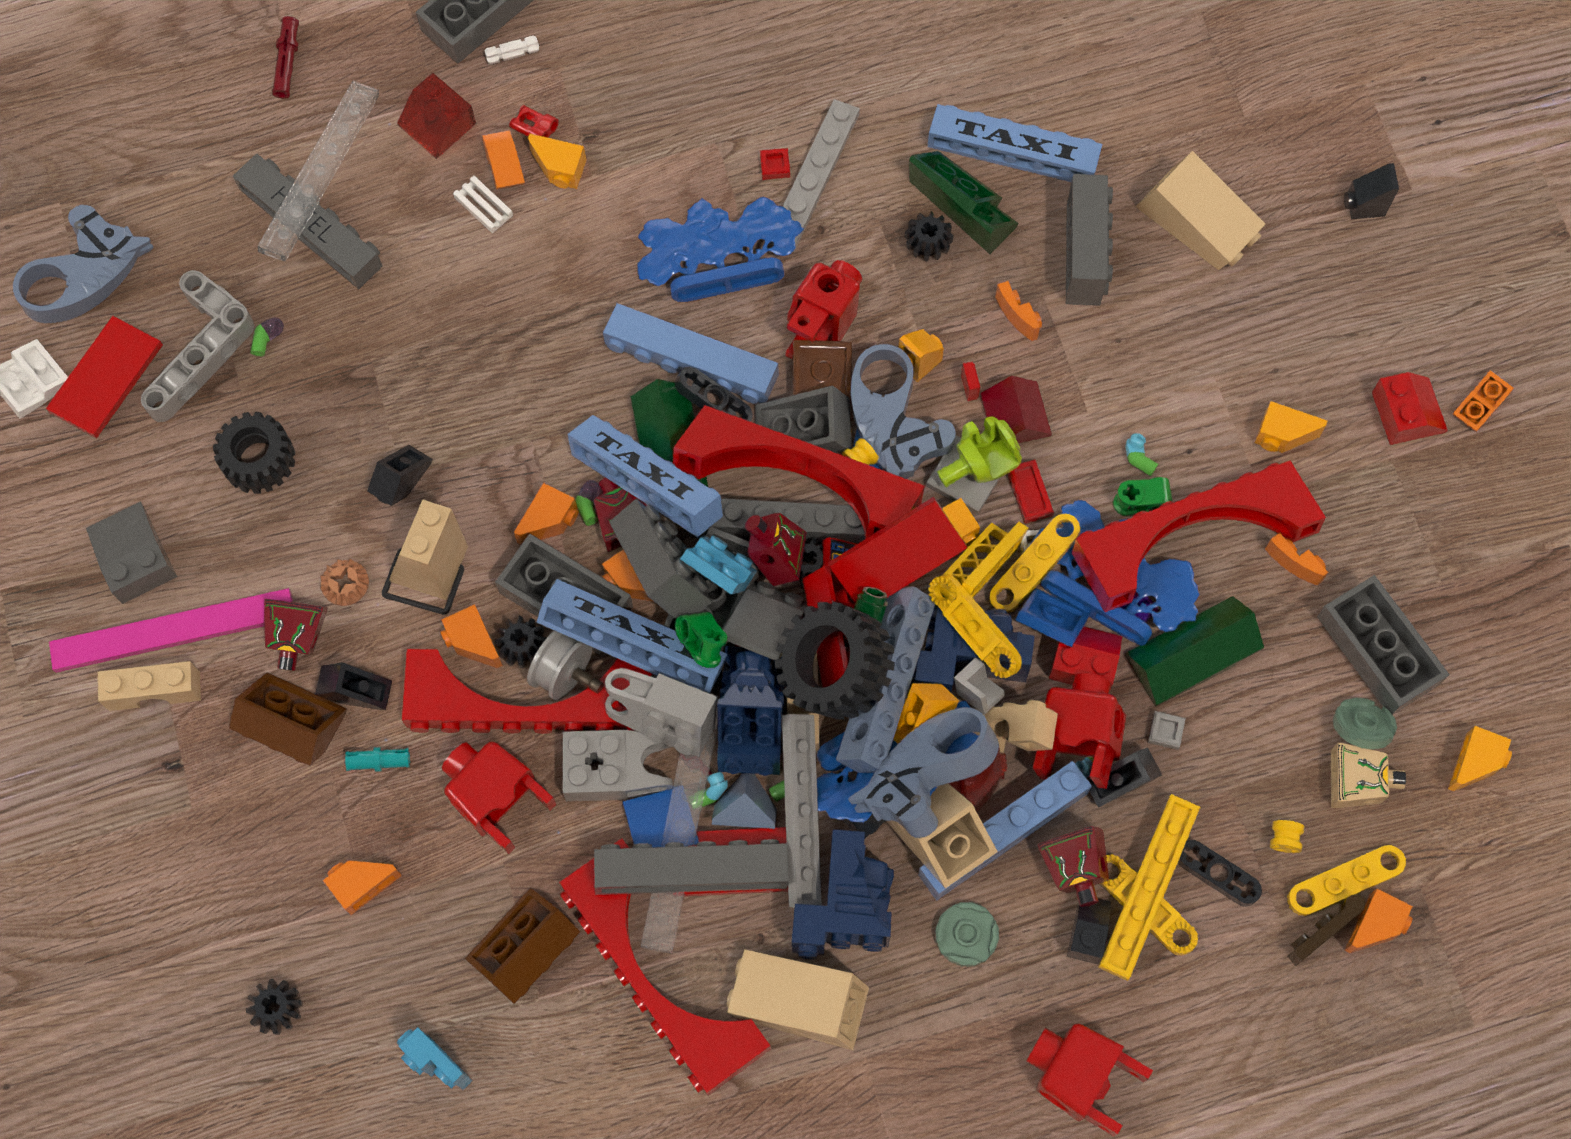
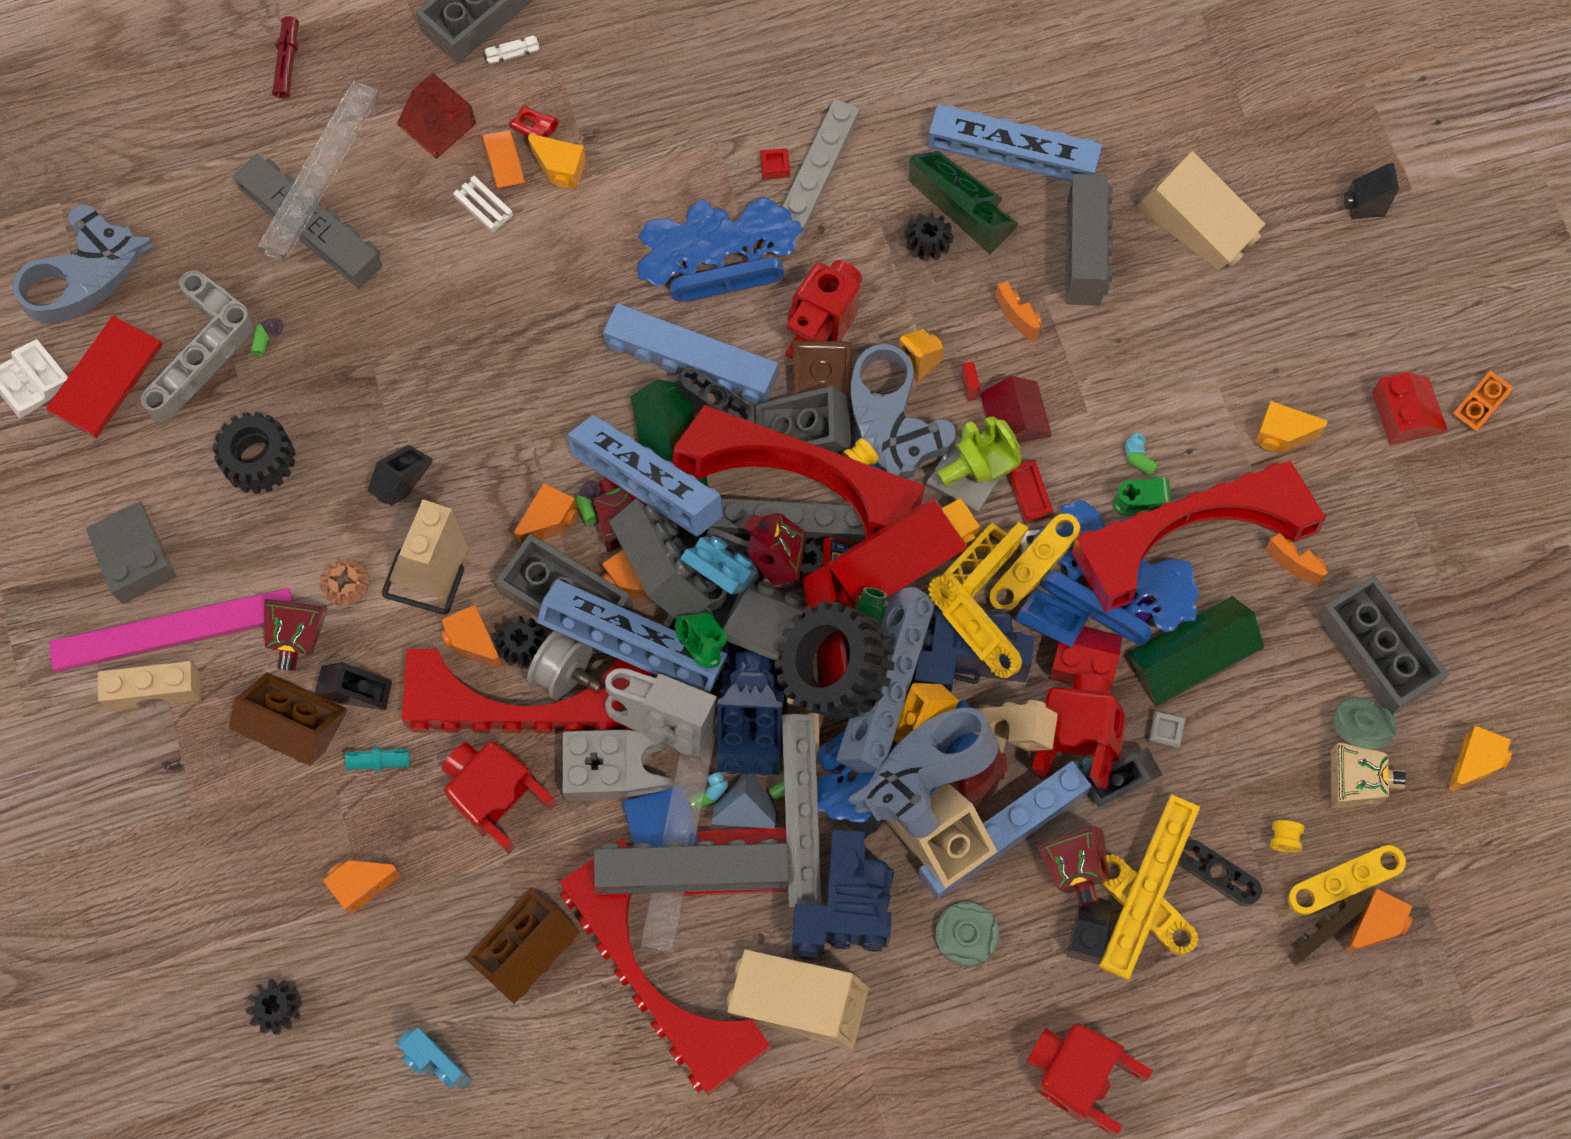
light grey panel [954,657,1005,715] -> none

